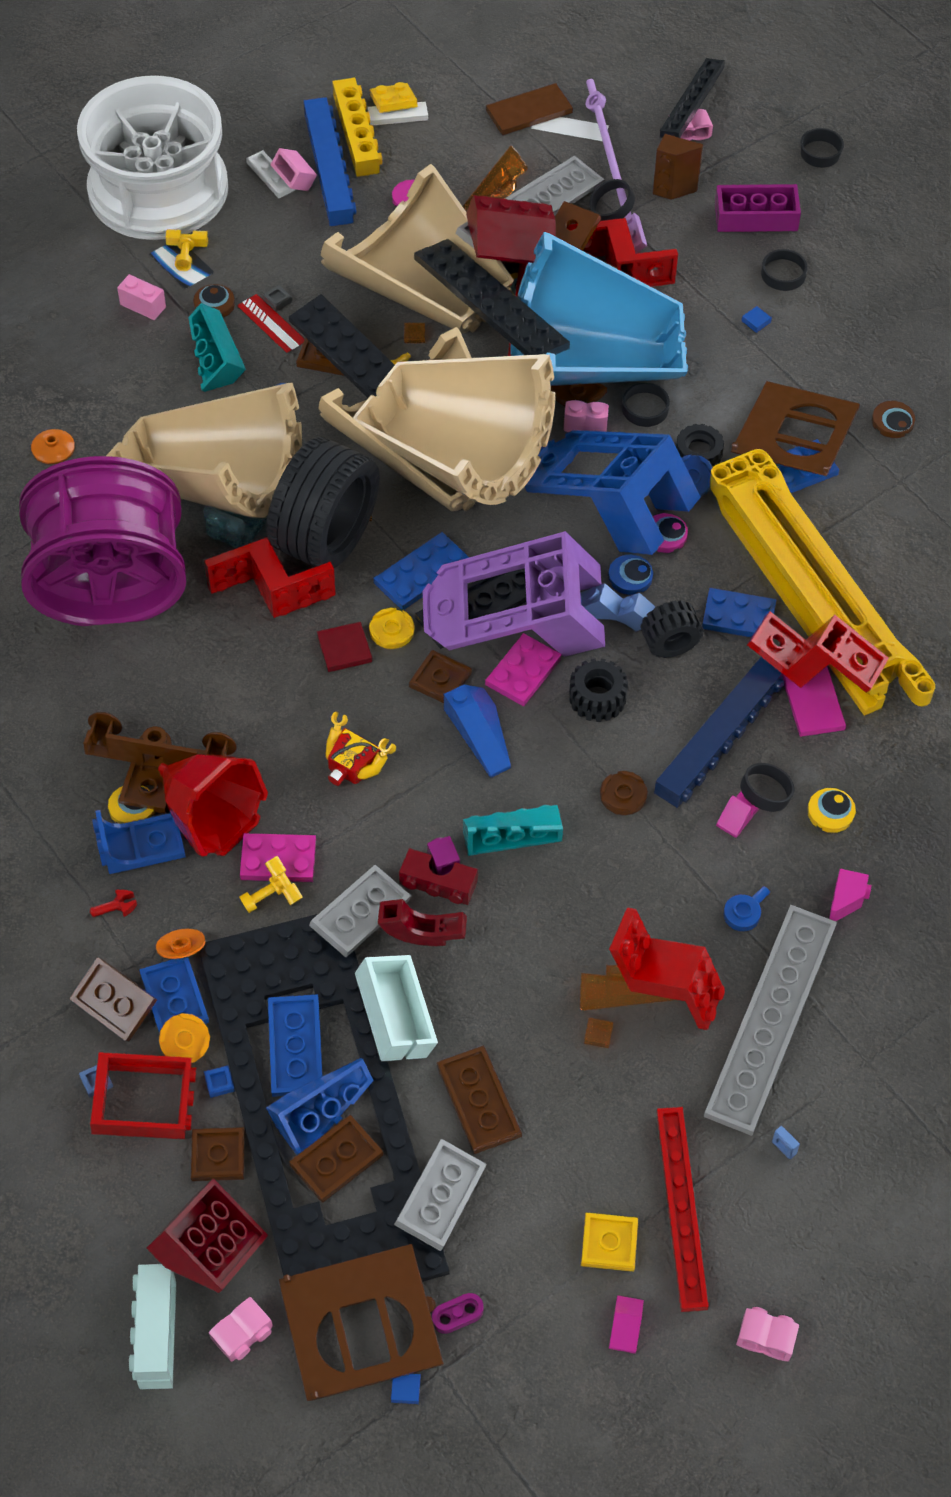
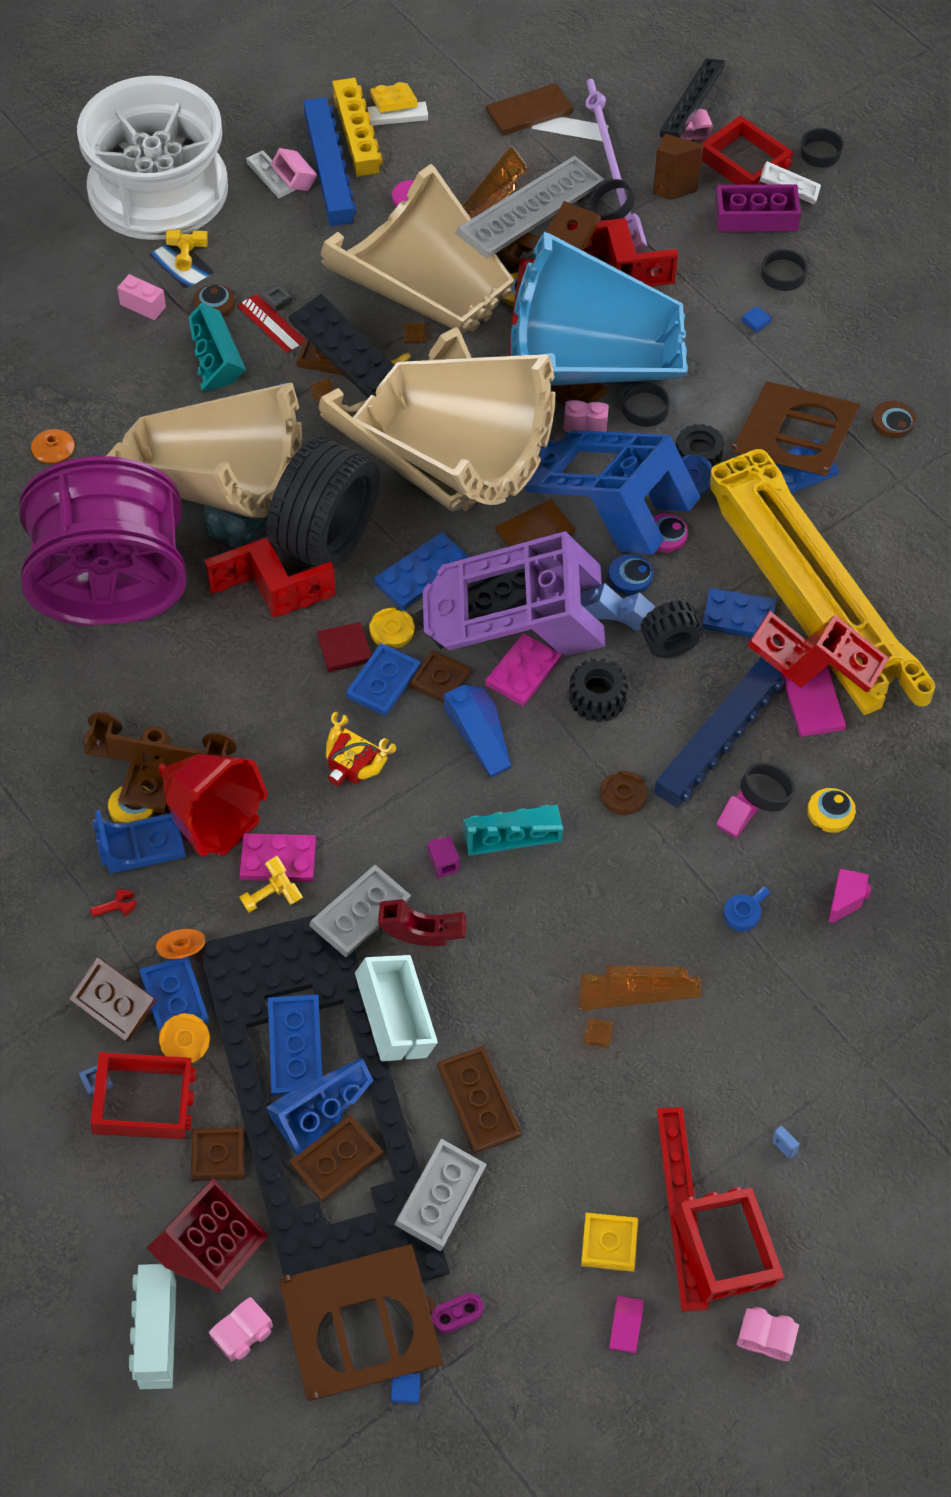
blue tile [204,1065,235,1098] -> none
dark red arch [399,848,478,905] -> none
black plate [414,239,570,355] -> none
dark red slope [466,195,556,264] -> none
red bracket [609,908,725,1030] -> none
light grey plate [704,905,837,1136] -> none
none -> clear orange tile [311,379,333,401]
none -> blue plate [346,643,421,717]
none -> reddish brown tile [495,499,575,547]
none -> red window [673,1187,784,1303]
none -> red window [701,115,793,185]
none -> white tile [760,162,821,204]

